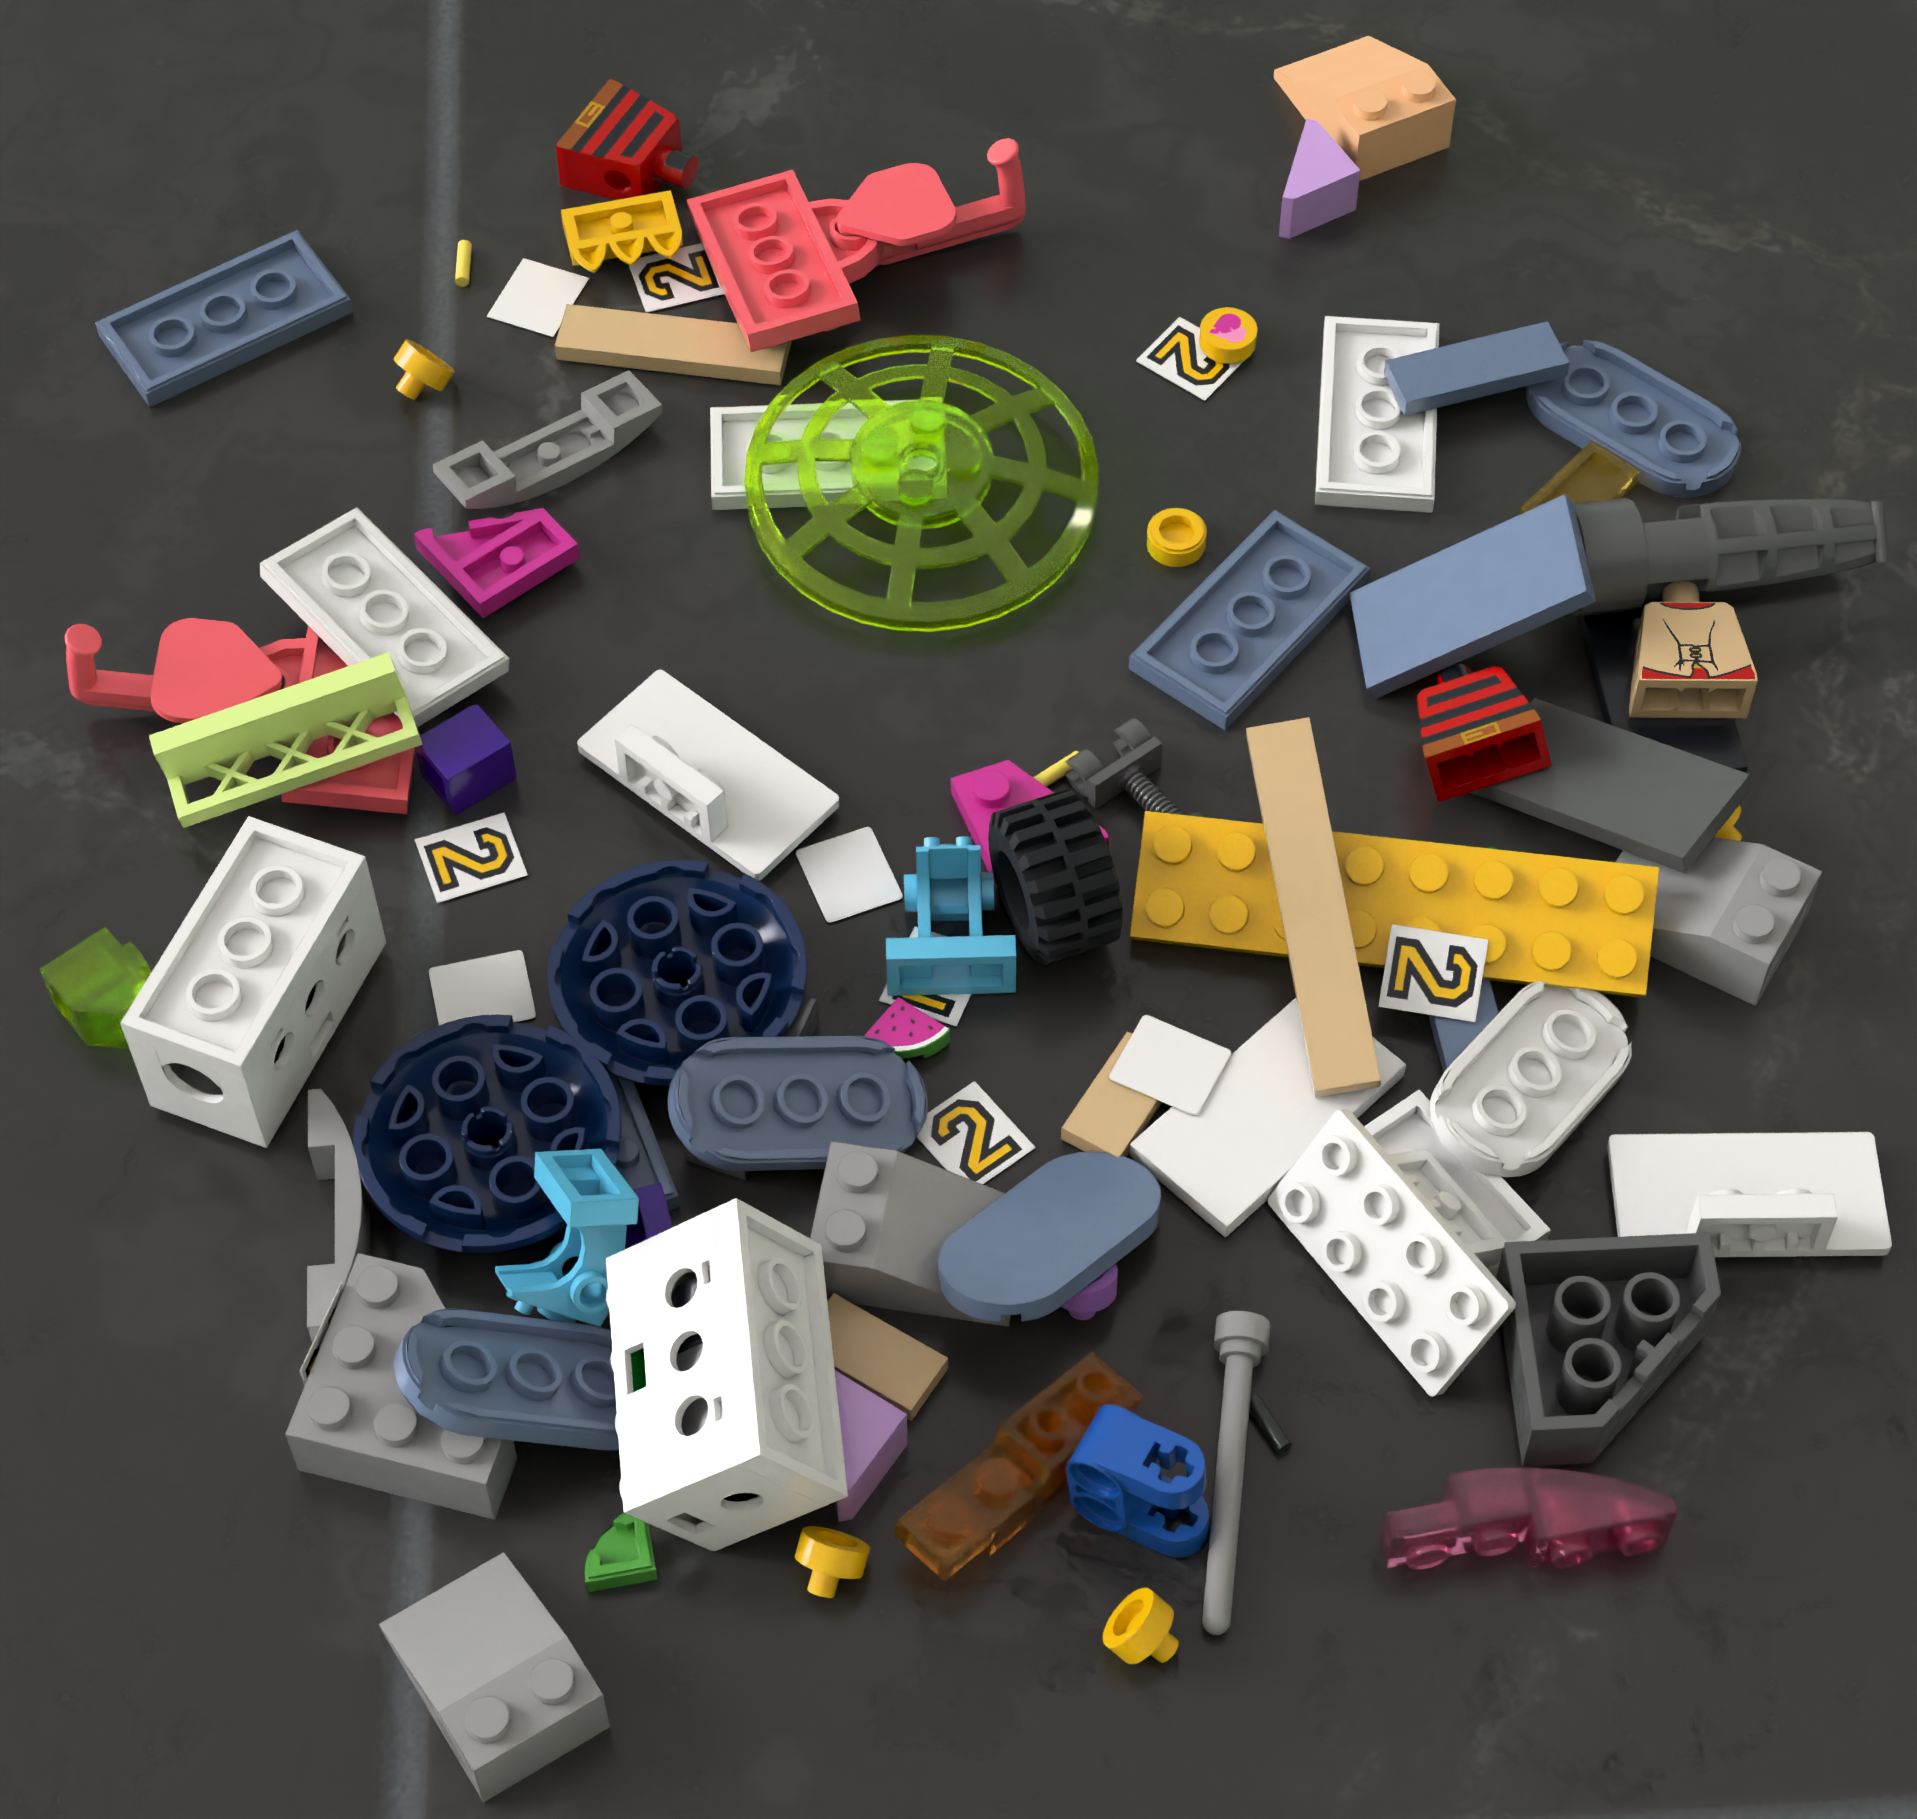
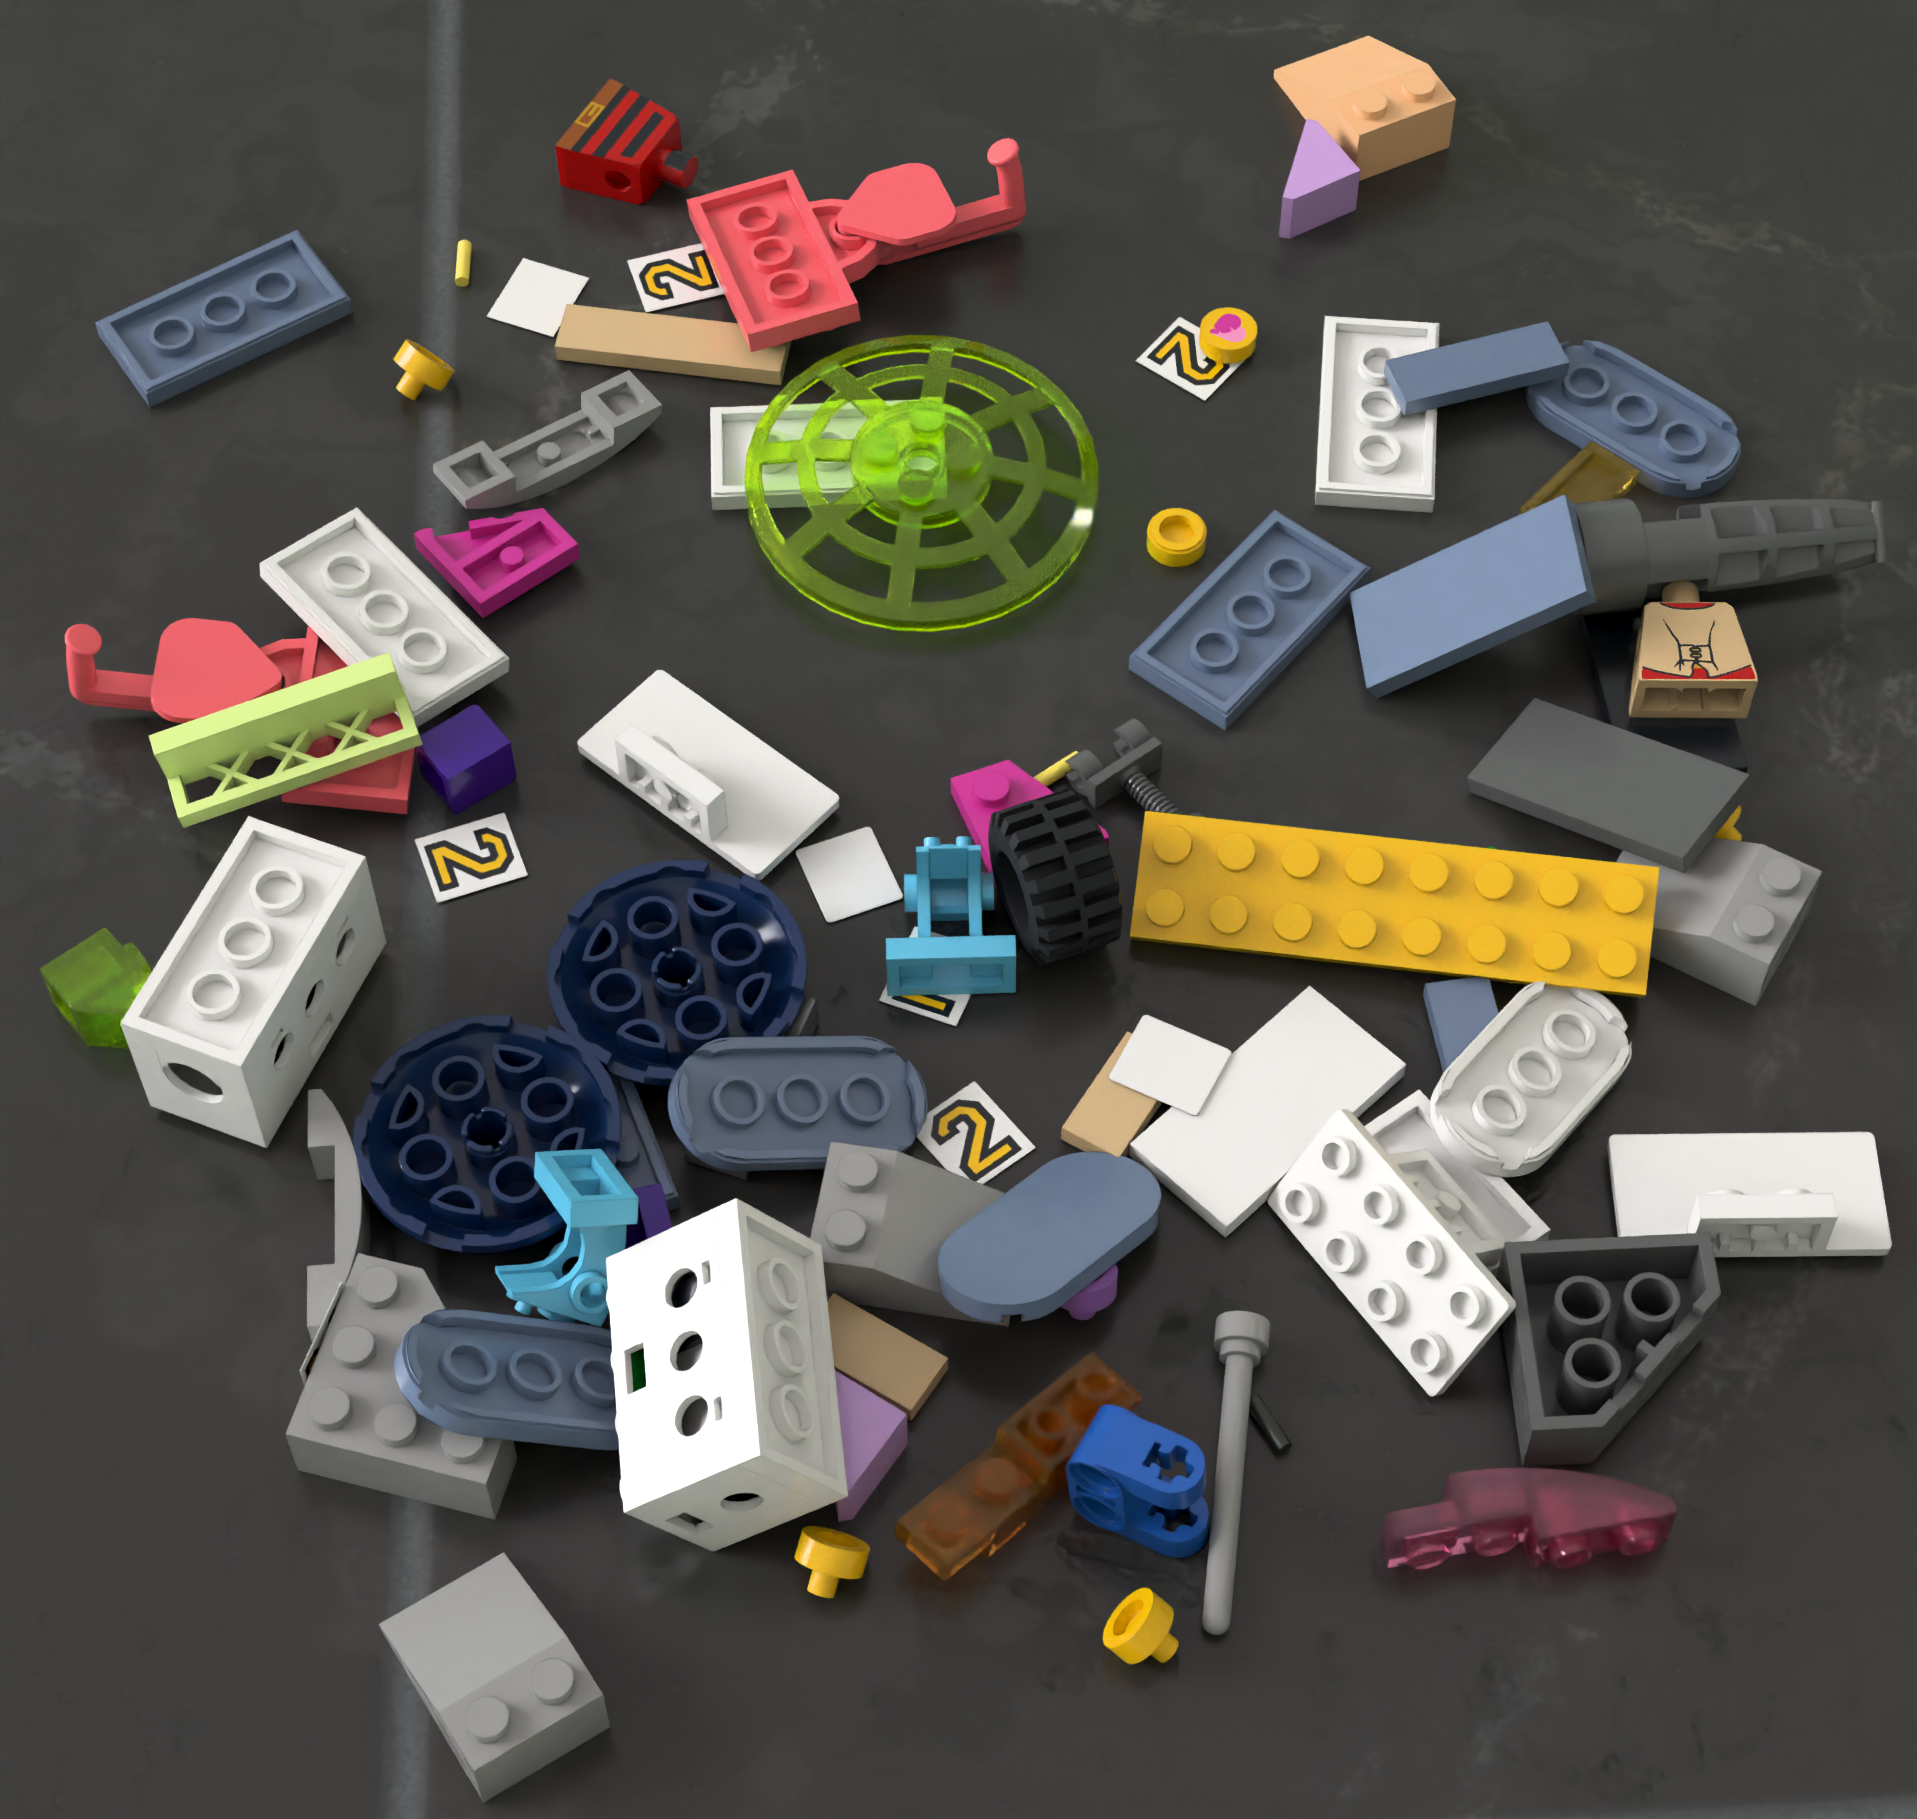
white sticker [428,950,536,1025] -> none
yellow plate [561,190,683,273] -> none
bright green tile [585,1513,658,1592] -> none
dark pink tile [864,997,950,1059] -> none
tan tile [1246,717,1381,1098] -> none
sticker [1378,924,1488,1022] -> none
torso [1417,664,1552,803] -> none

